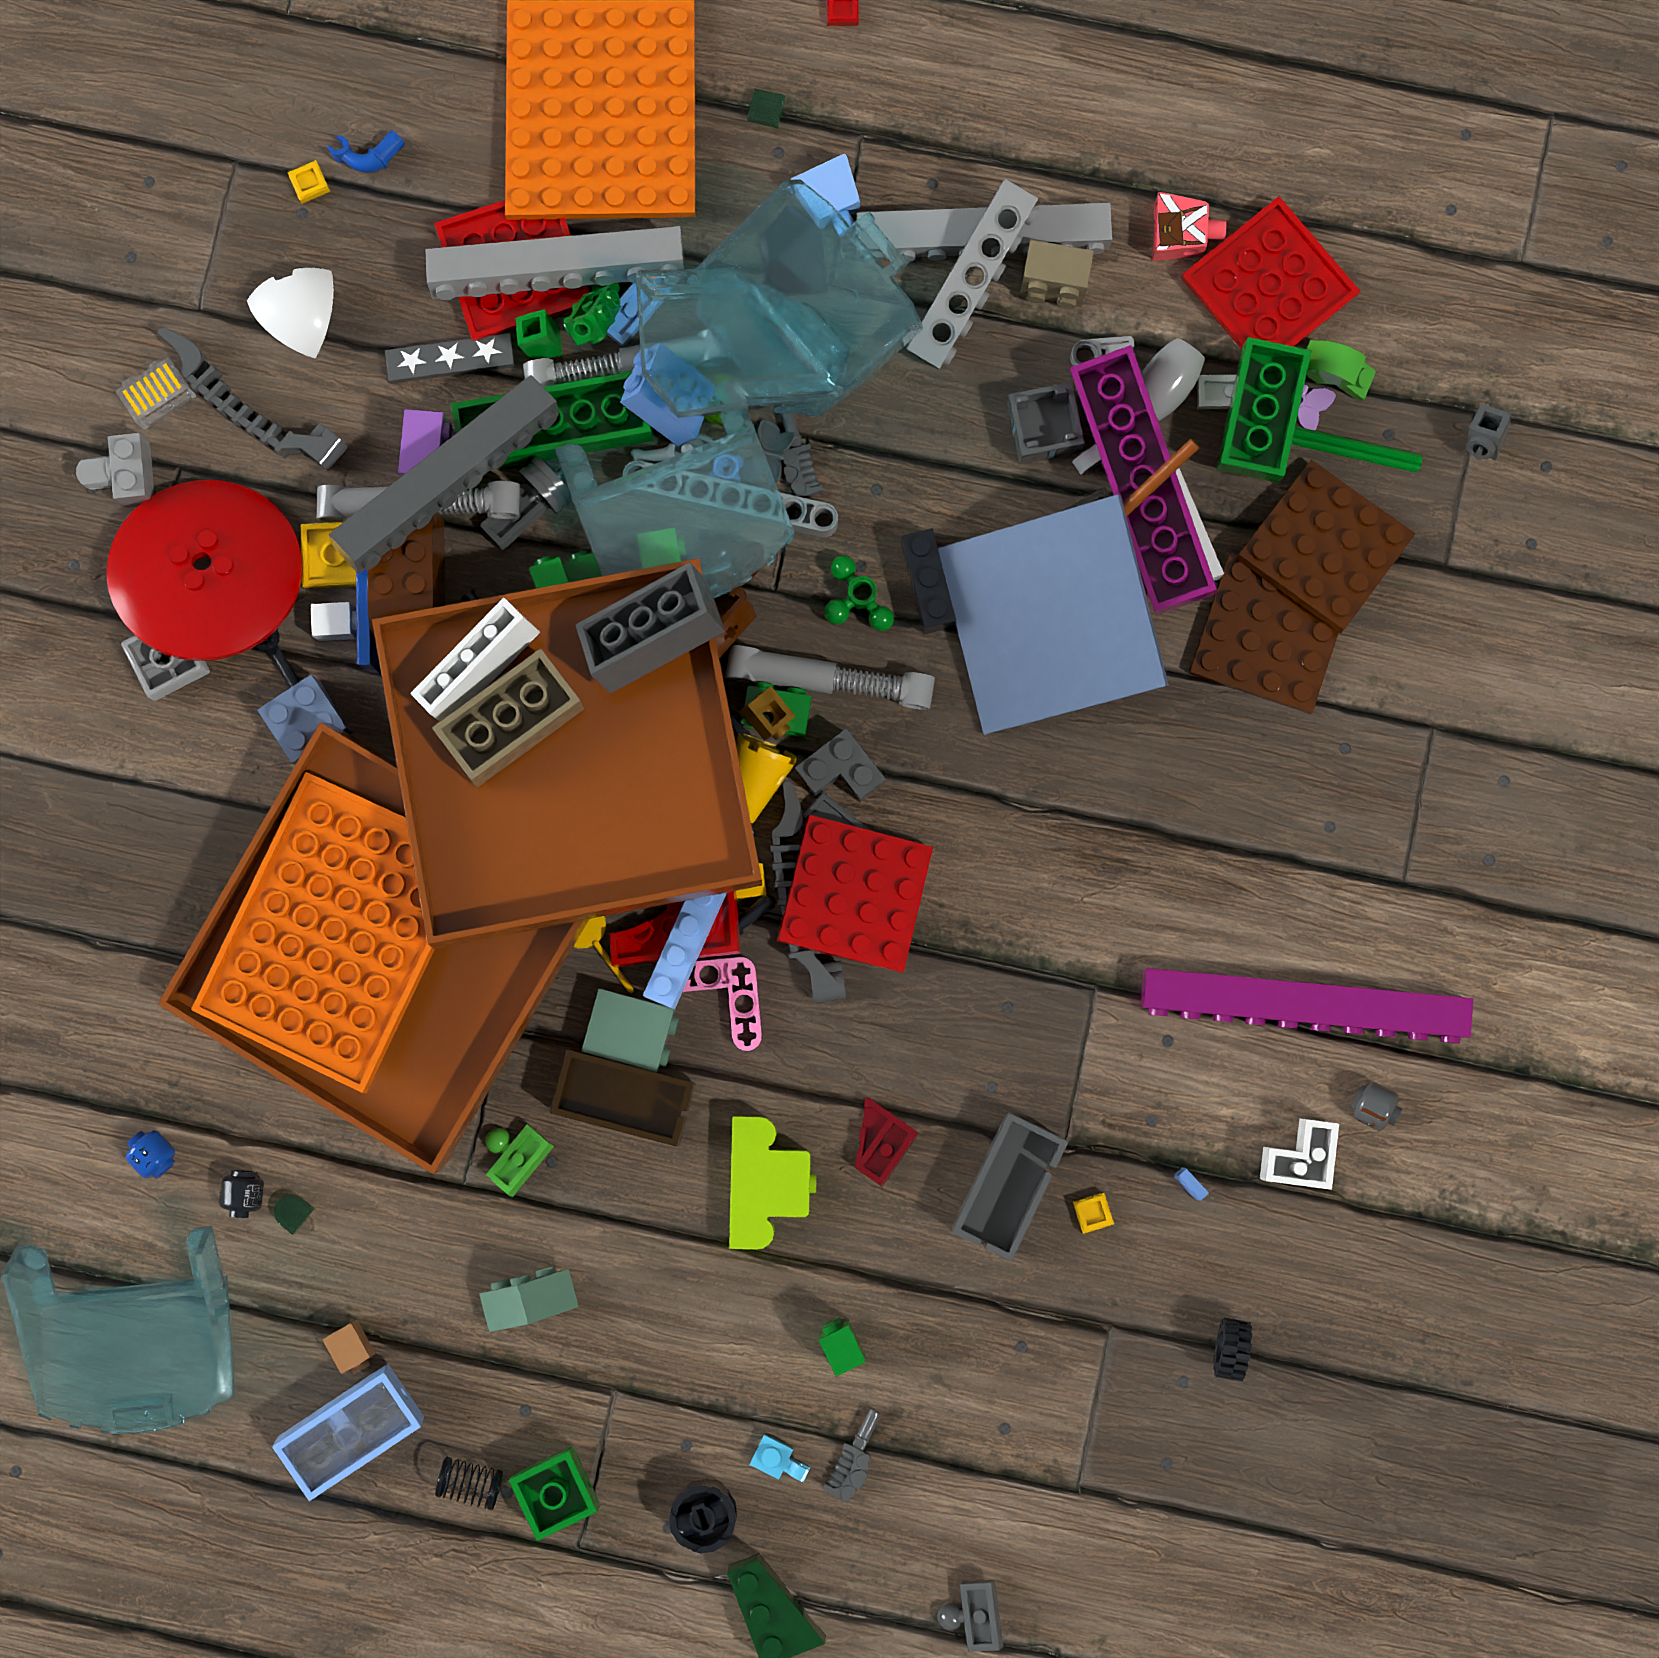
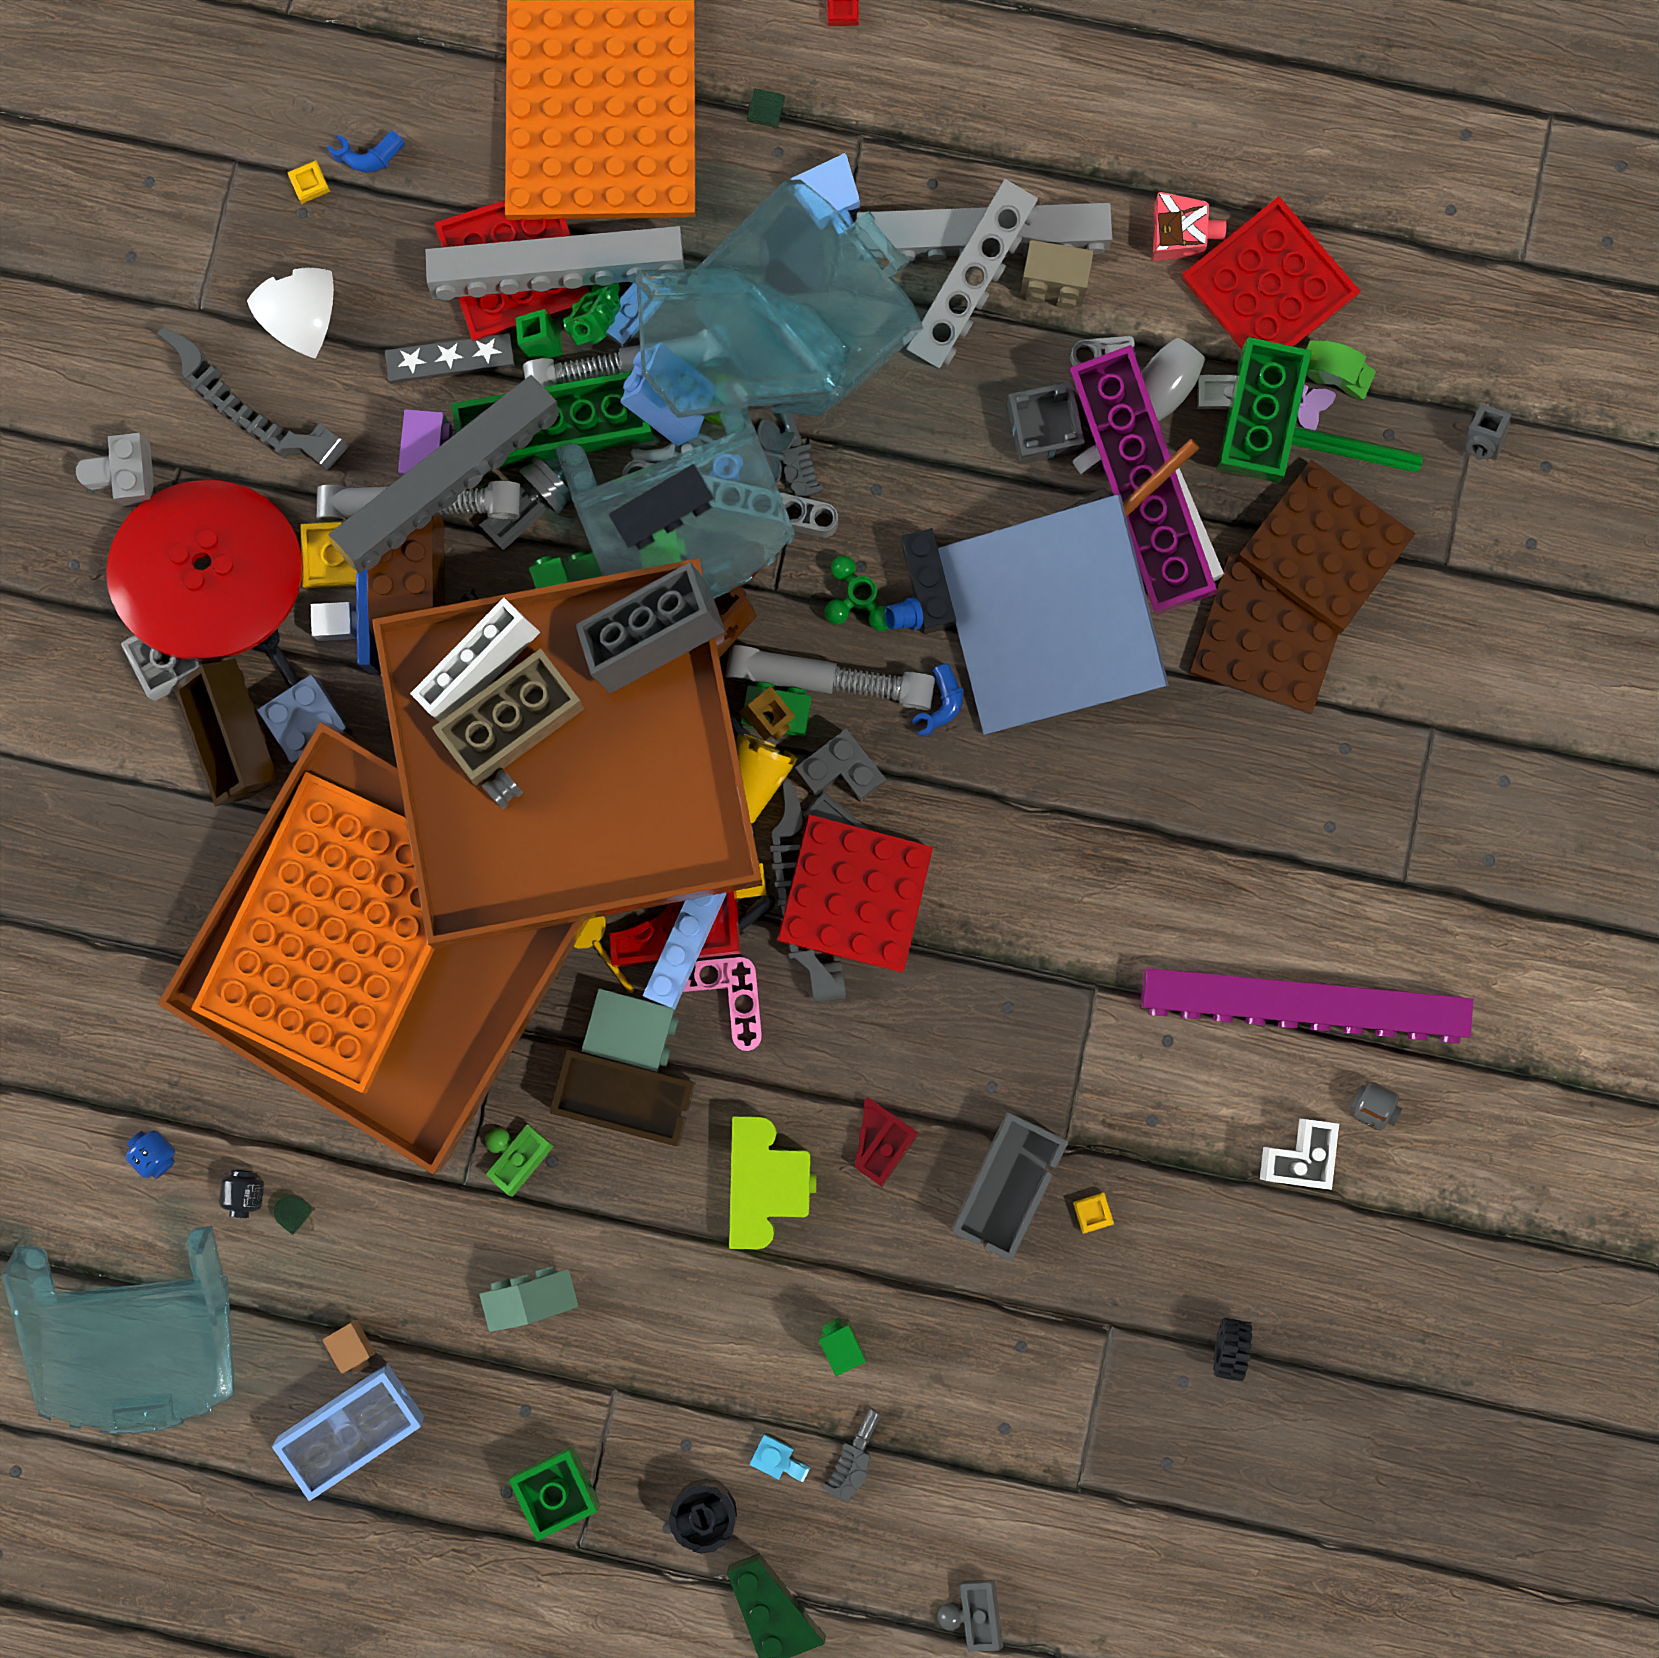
clear brick [115,356,197,430] -> none
black piece [435,1456,503,1511] -> none
medium blue tile [1174,1167,1209,1201] -> none
none -> dark brown piece [173,659,278,807]
none -> dark grey wheel [481,768,523,811]
none -> black brick [608,464,715,551]
none -> blue piece [885,597,923,630]
none -> blue piece [912,663,964,737]

